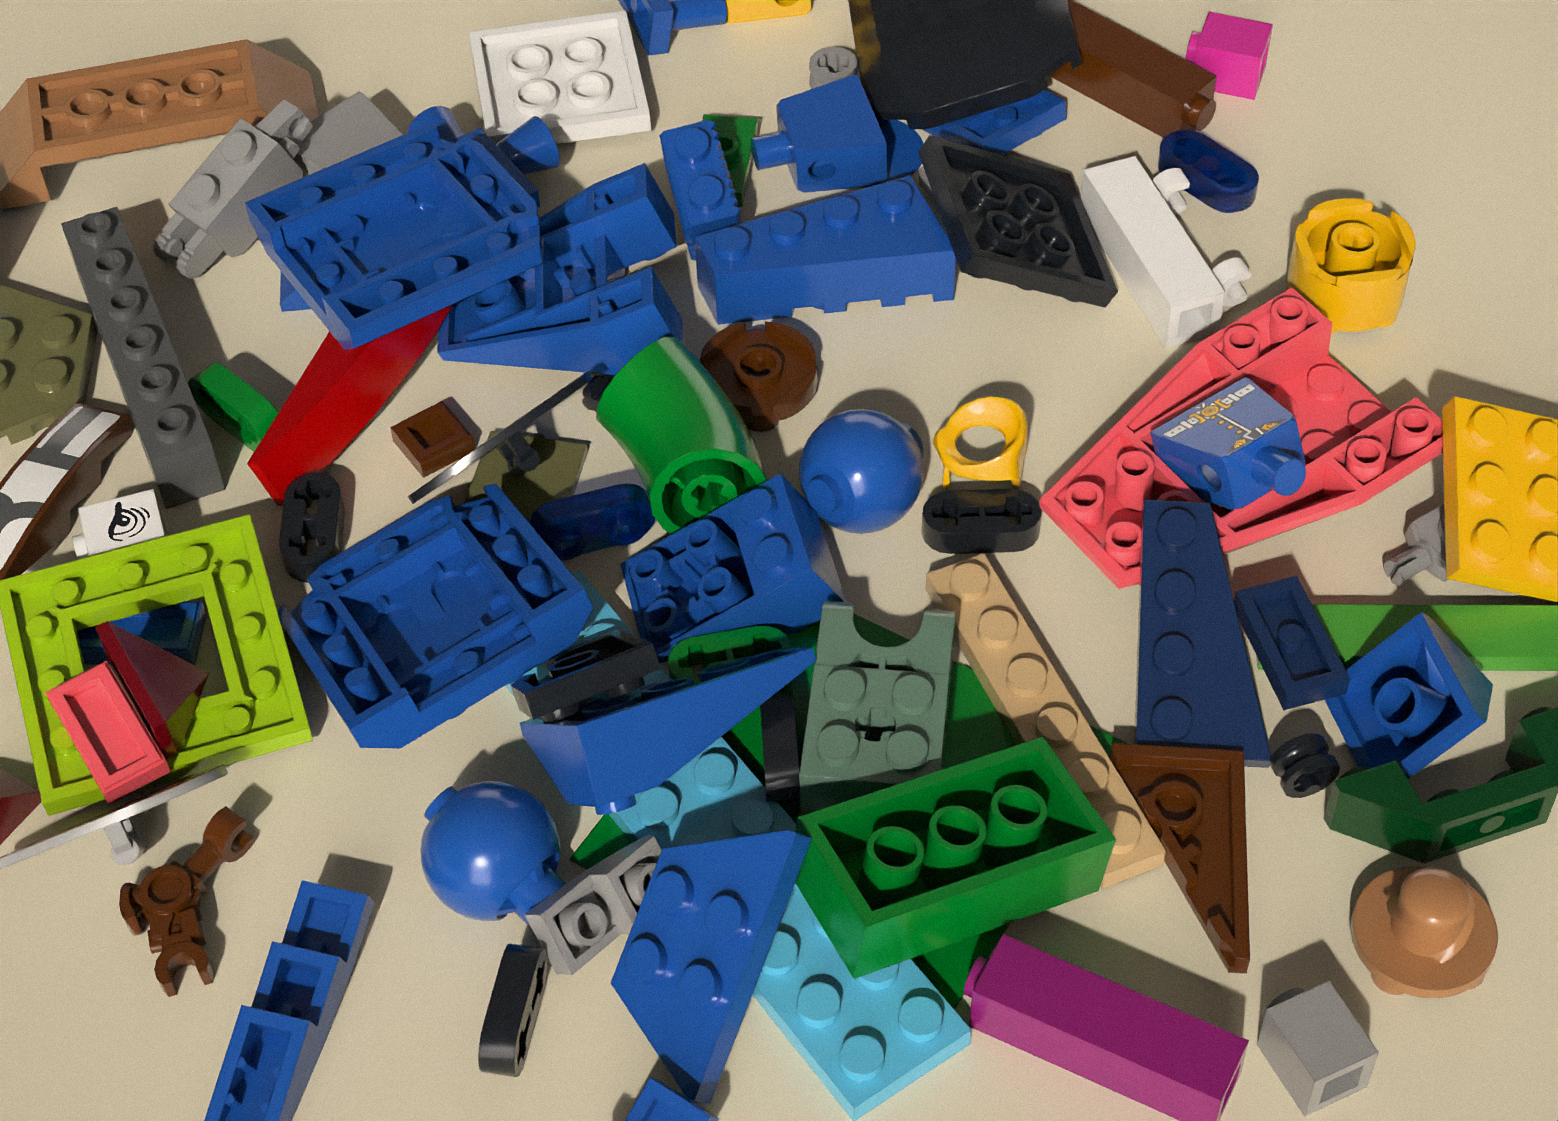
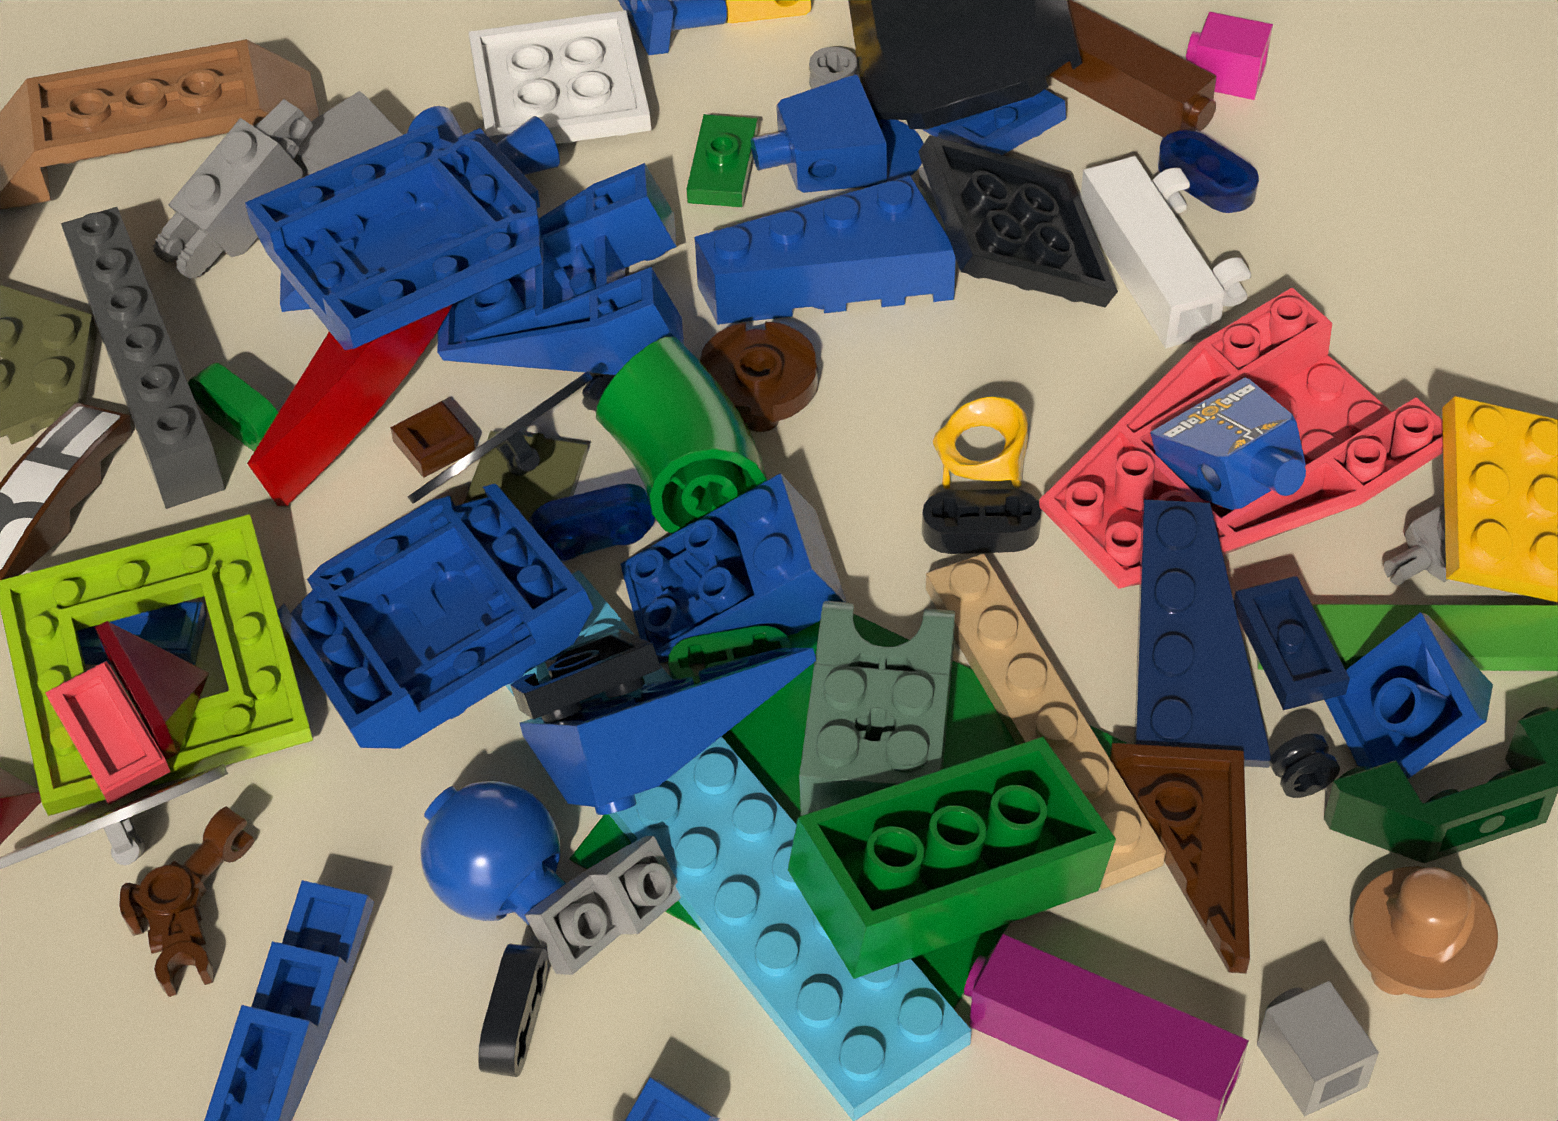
white brick [72,489,168,560] -> none
black beam [279,472,345,583] -> none
blue wing [611,830,812,1103] -> none
blue brick [659,120,742,261] -> none
black beam [760,691,800,802] -> none
blue brick [799,409,924,534] -> none
yellow brick [1286,198,1416,334] -> none

